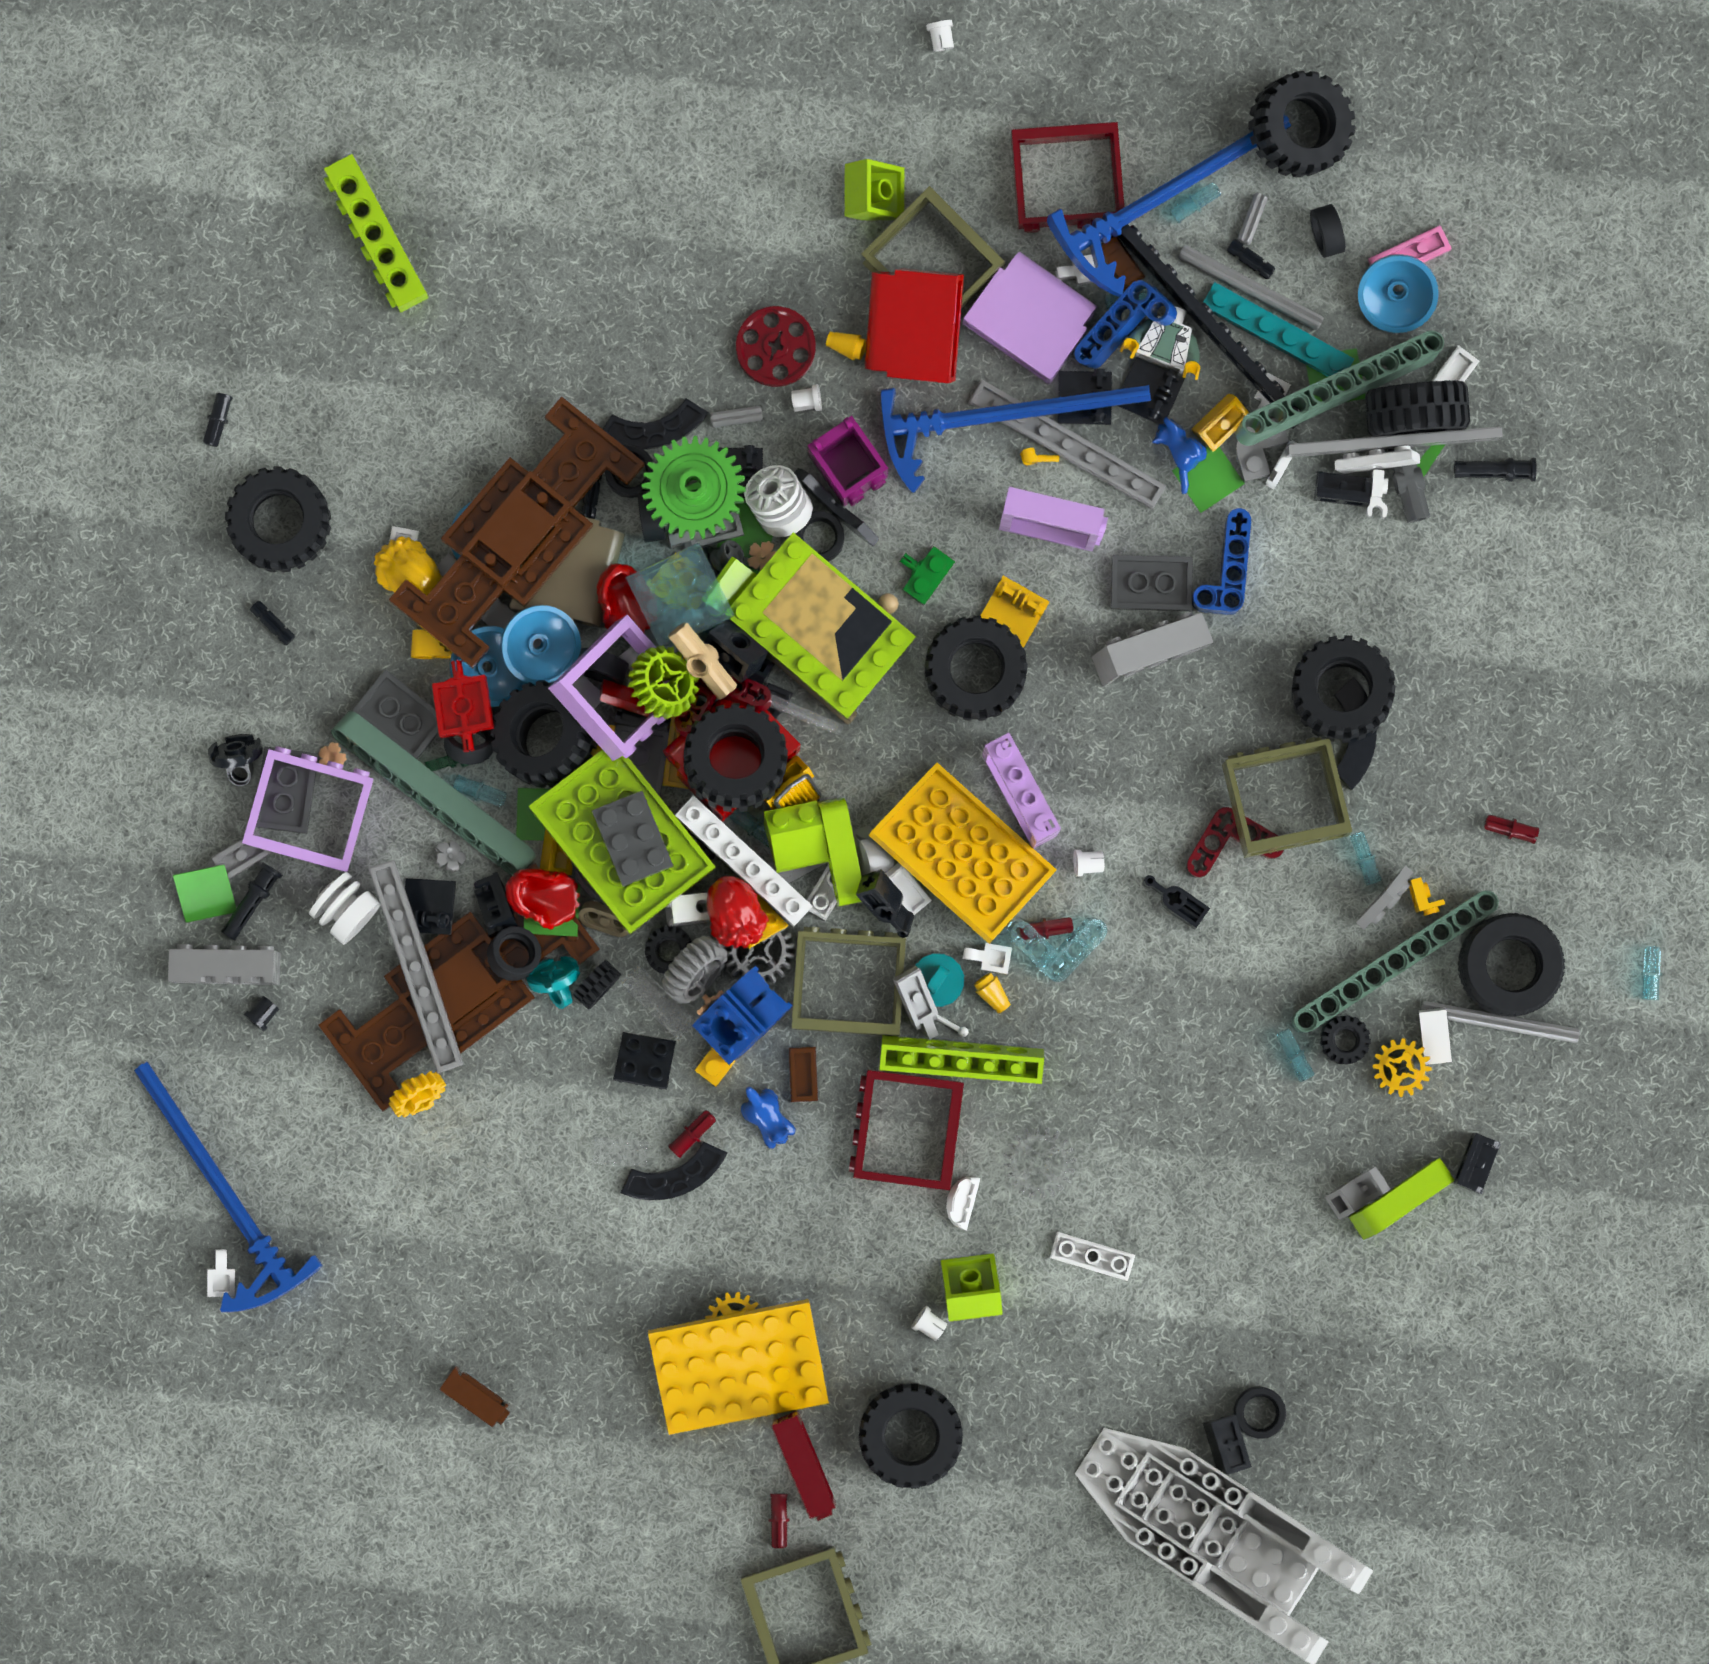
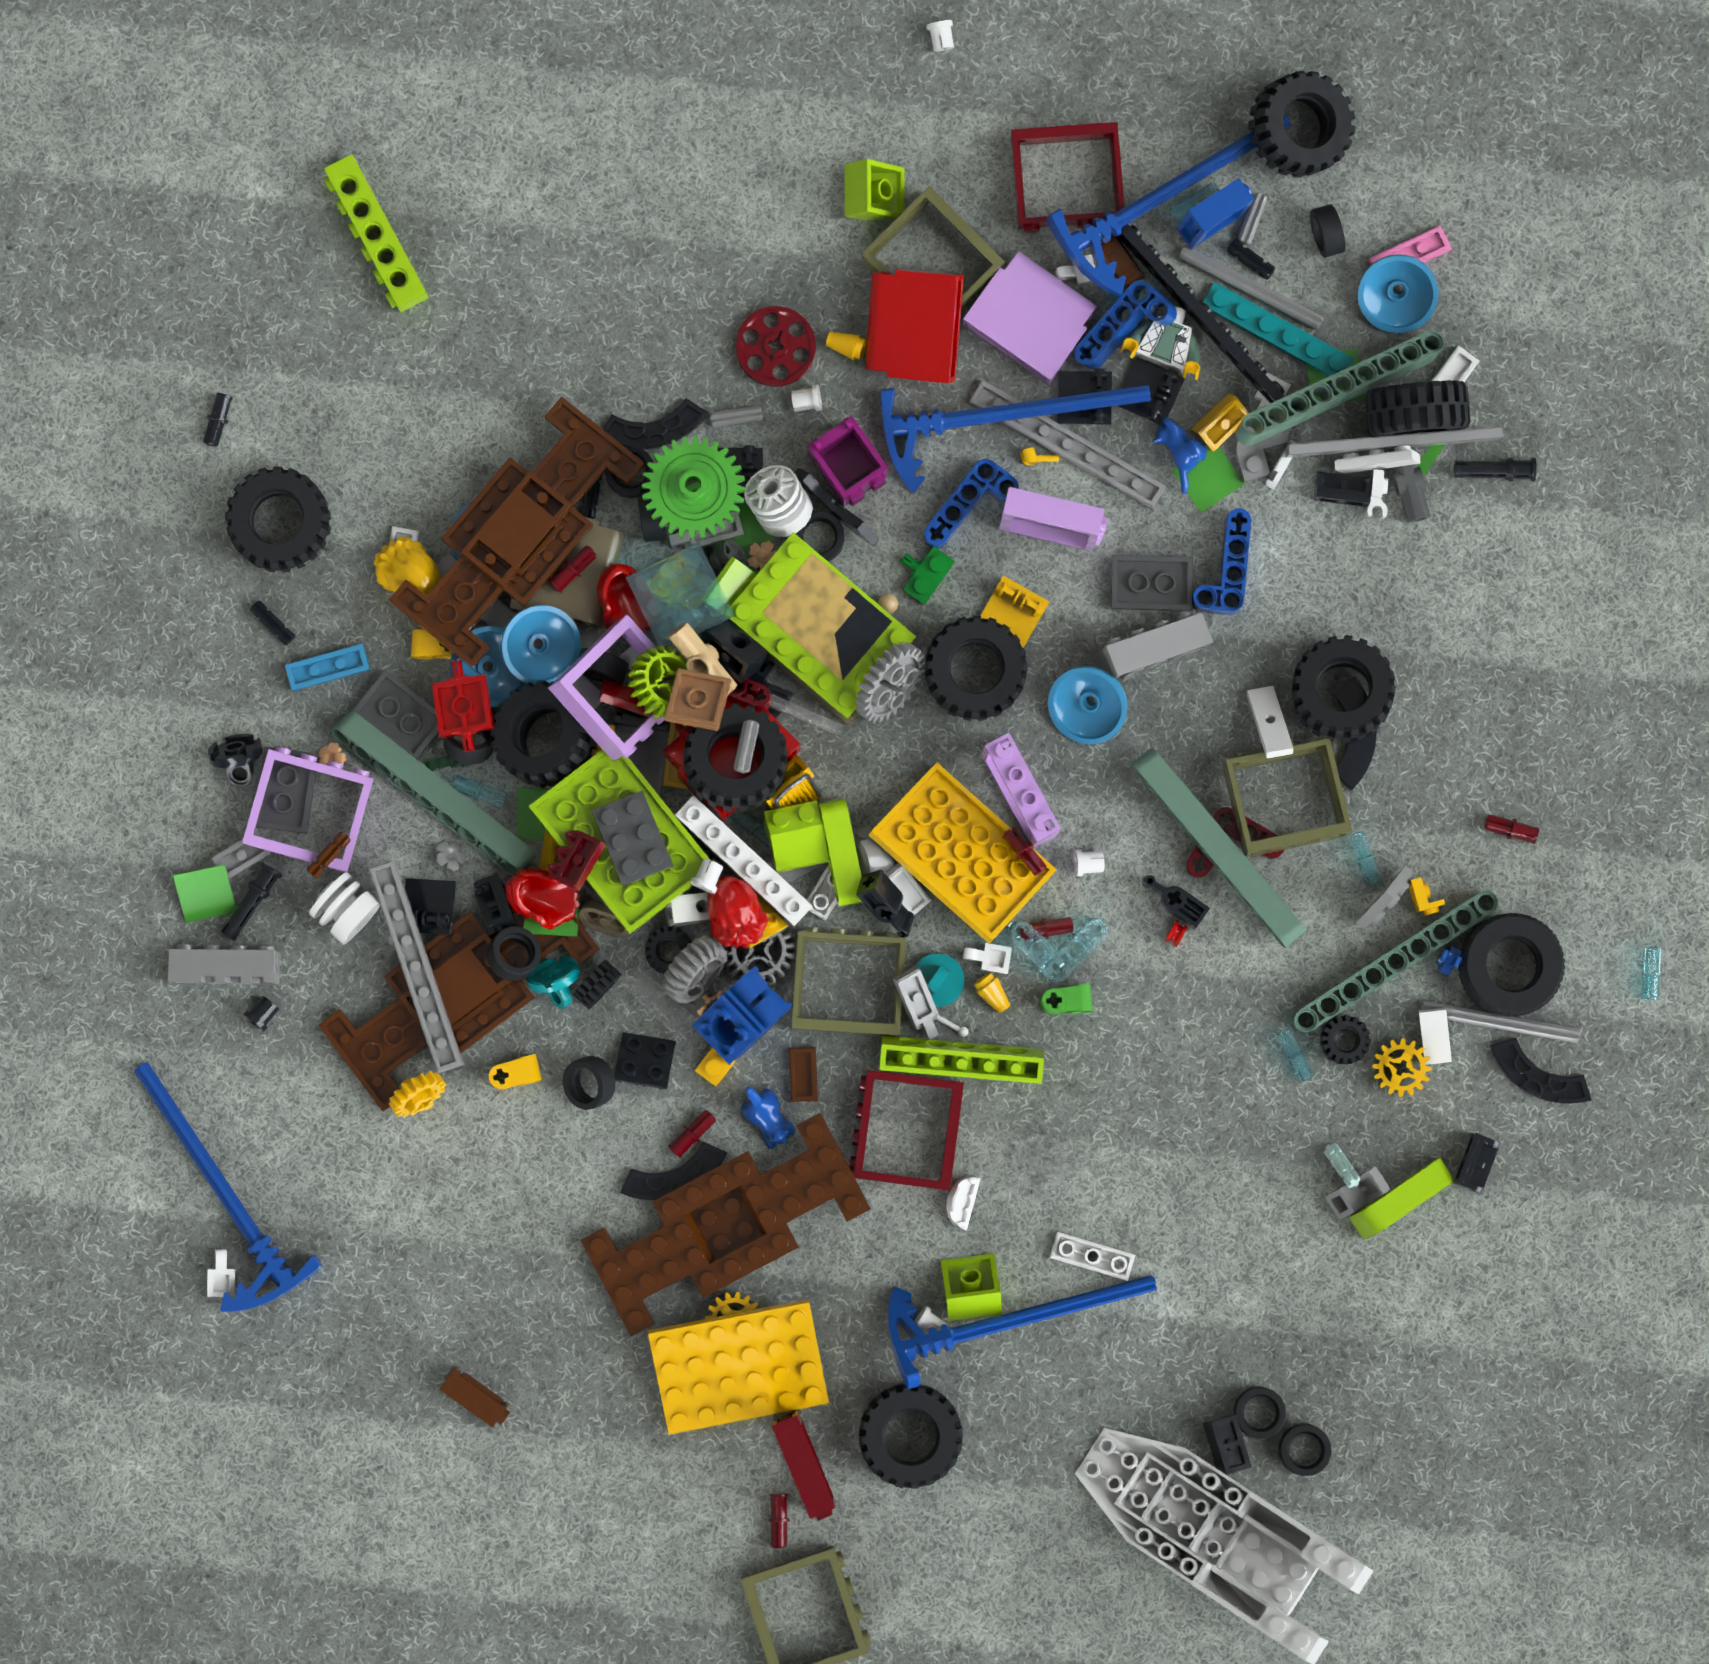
none -> dark azure plate [285,643,371,692]
none -> reddish brown axle [306,831,351,878]
none -> yellow piece [489,1054,542,1089]
none -> dark red plate [547,830,606,891]
none -> dark red axle [549,545,597,593]
none -> black tyre [562,1056,616,1110]
none -> reddish brown piece [581,1113,871,1336]
none -> medium nougat tile [664,668,731,731]
none -> white bush [690,859,723,894]
none -> light grey axle [734,720,759,773]
none -> light grey gear [855,642,925,723]
none -> blue piece [888,1275,1157,1389]
none -> blue beam [924,459,1019,549]
none -> dark red axle [1002,826,1047,876]
none -> bright green piece [1040,984,1093,1015]
none -> dark azure dish [1048,666,1128,744]
none -> sand green beam [1131,747,1306,948]
none -> red bush [1165,920,1188,947]
none -> blue window [1176,178,1255,250]
none -> white tile [1247,686,1293,758]
none -> black tyre [1278,1423,1332,1476]
none -> light aqua axle [1324,1143,1361,1188]
none -> blue plate [1436,946,1462,976]
none -> black tile [1490,1038,1592,1104]

